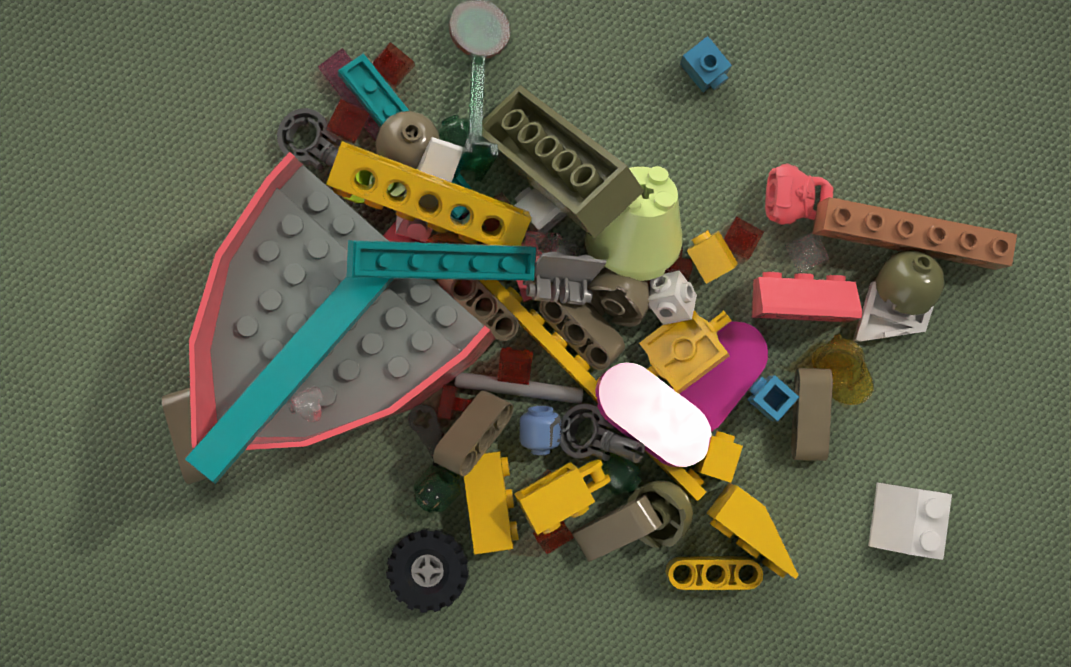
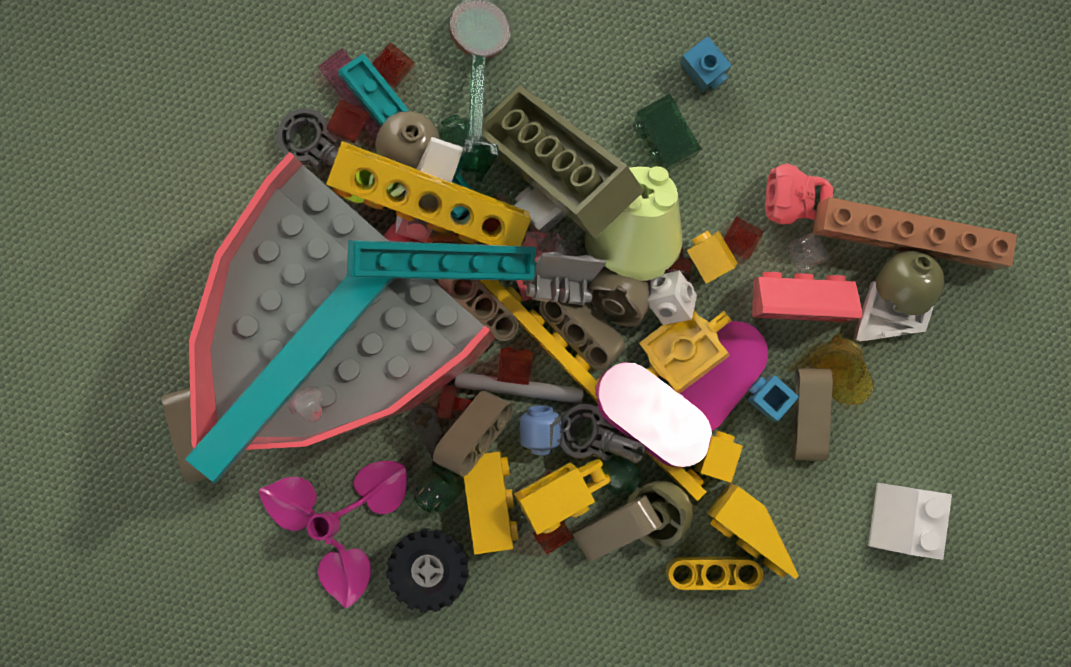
none -> dark pink plant [259,460,407,608]
none -> clear green brick [633,93,701,171]

